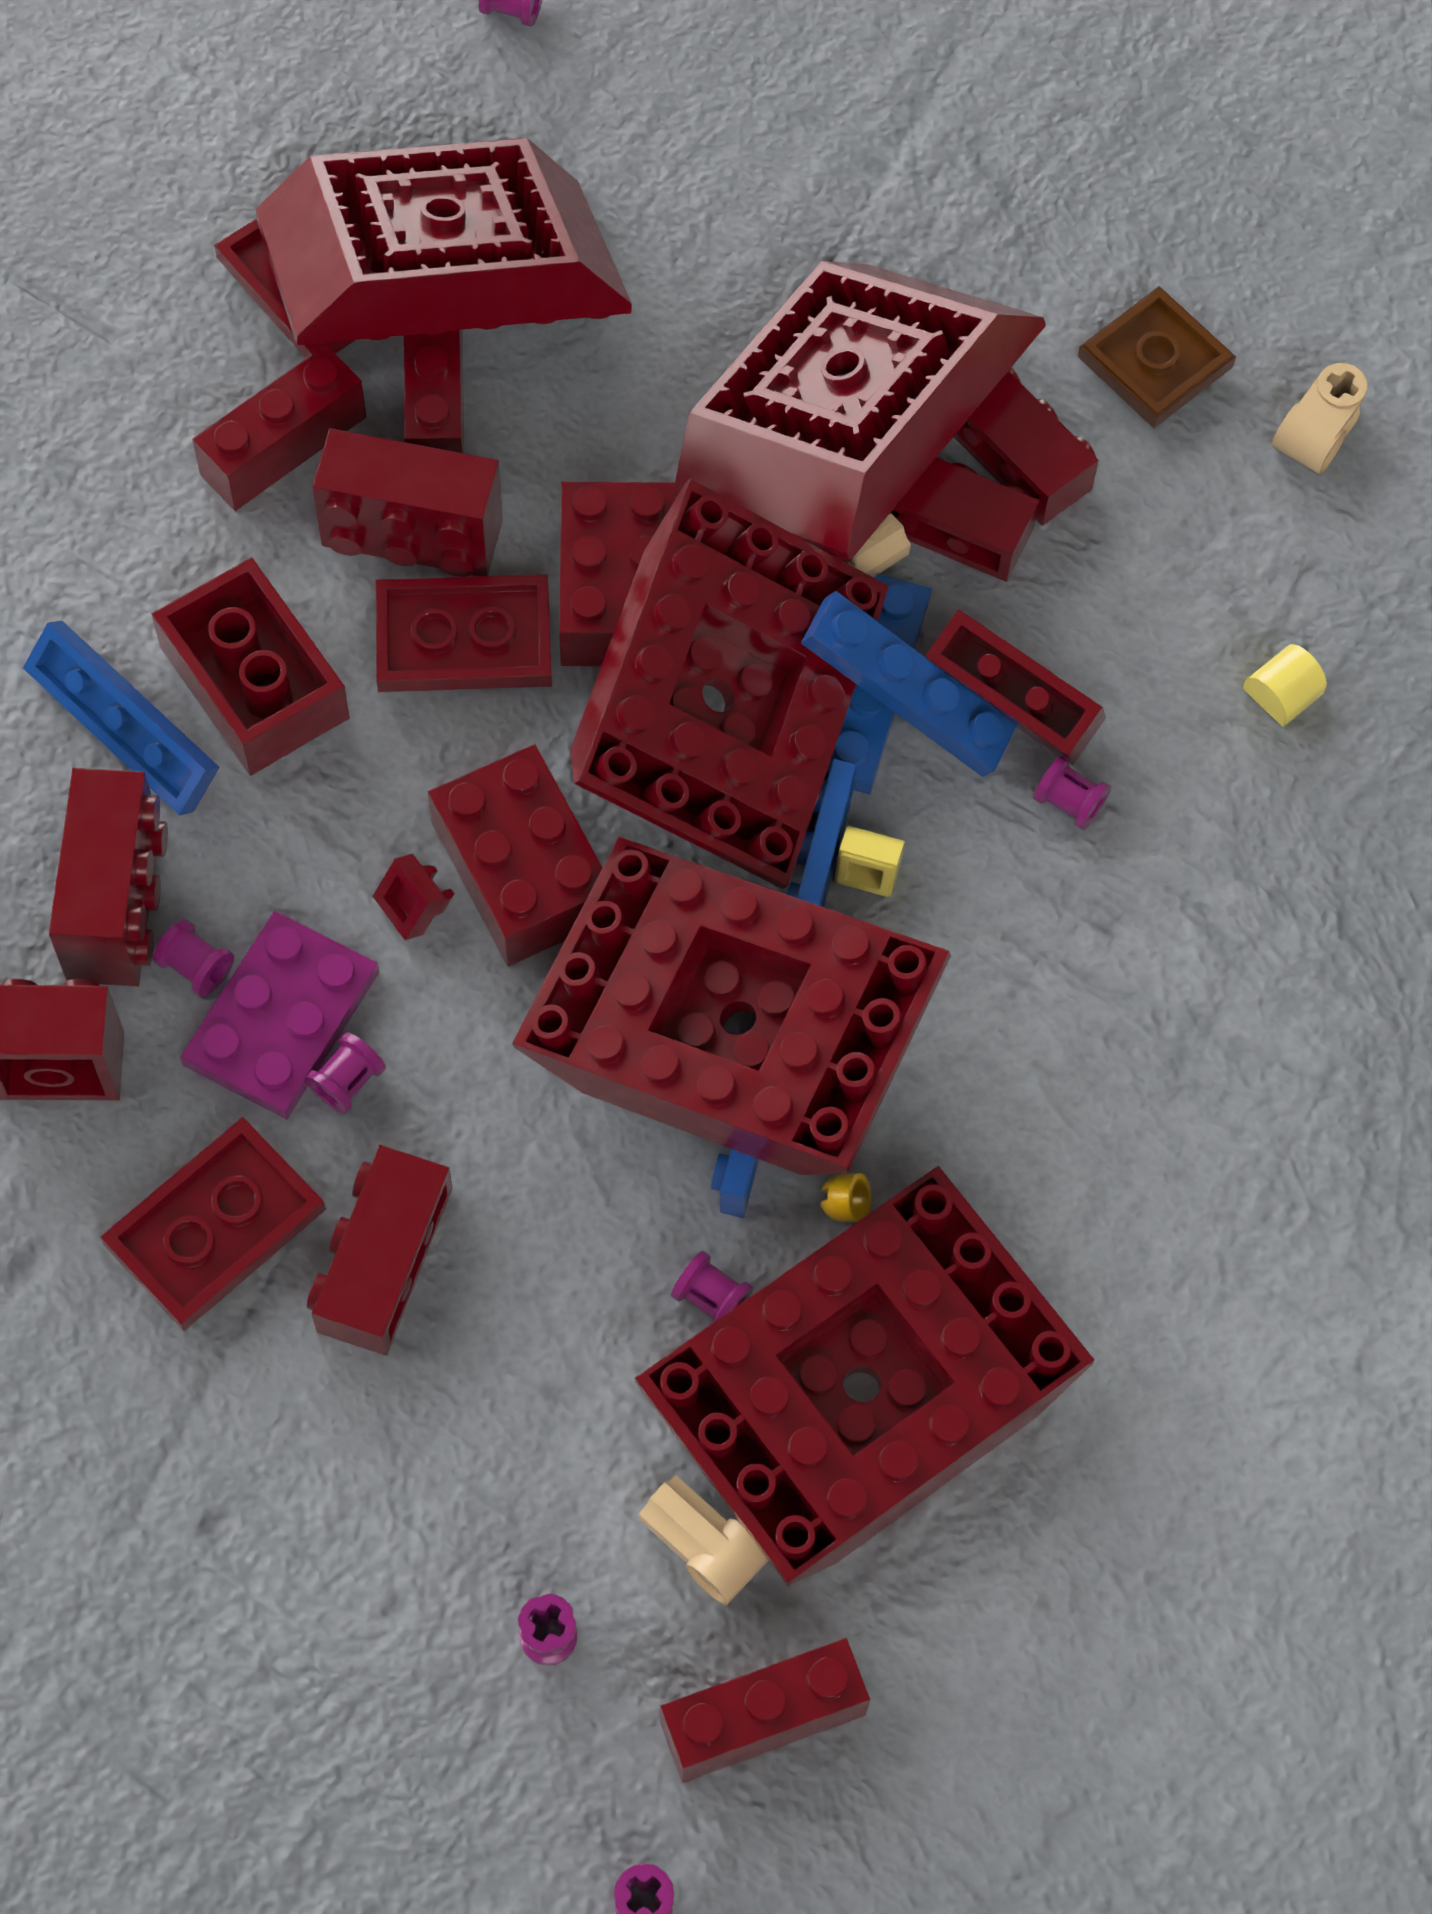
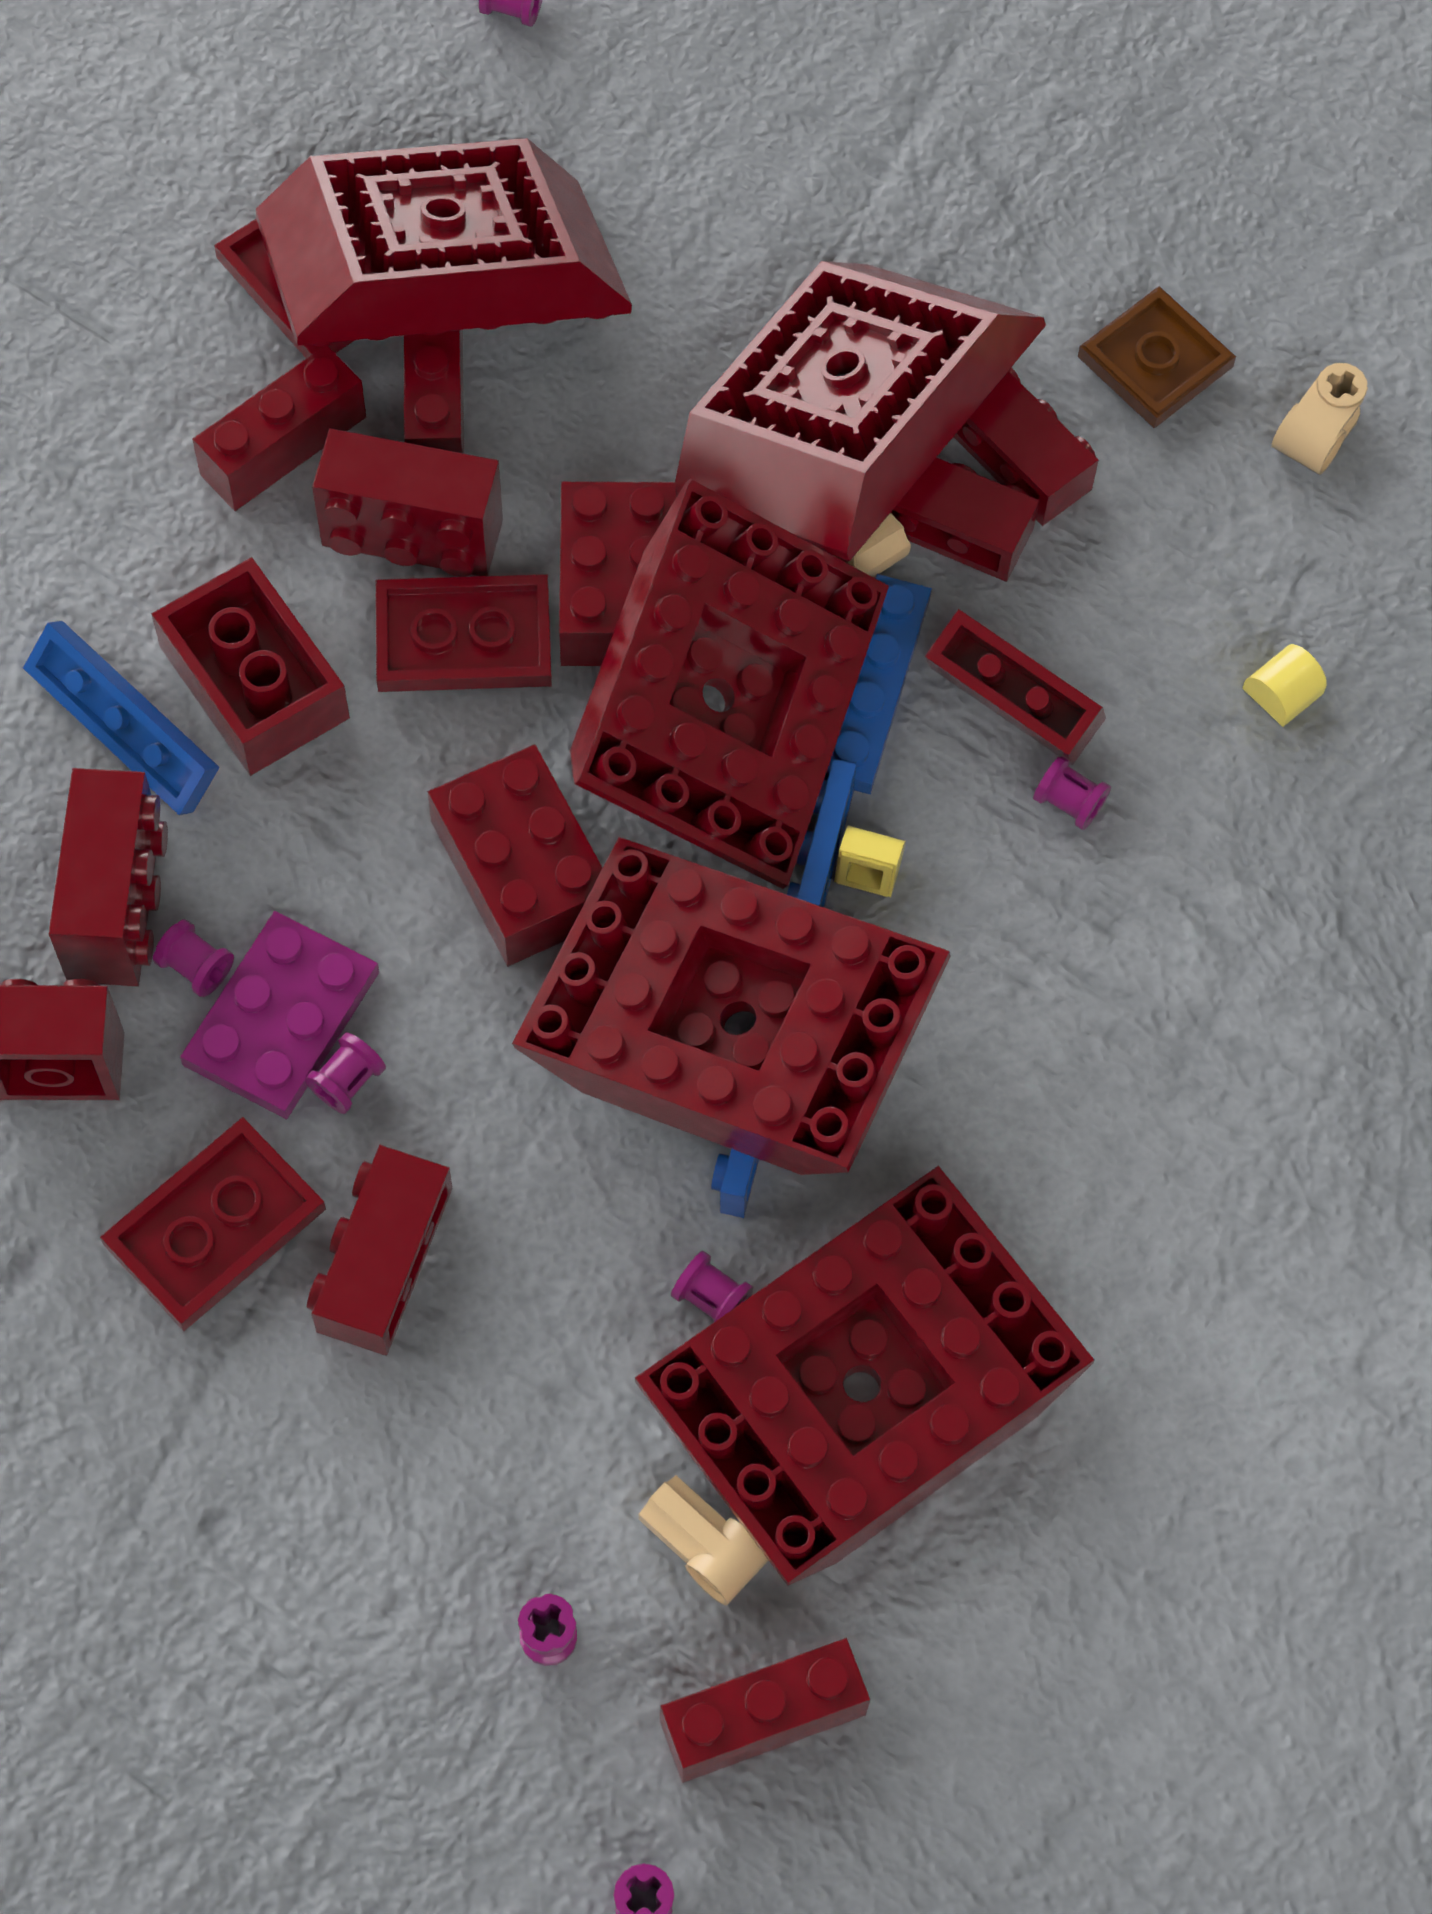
dark red tile [372,853,455,941] -> none
blue plate [801,591,1017,777] -> none
yellow hinge [820,1173,871,1223] -> none

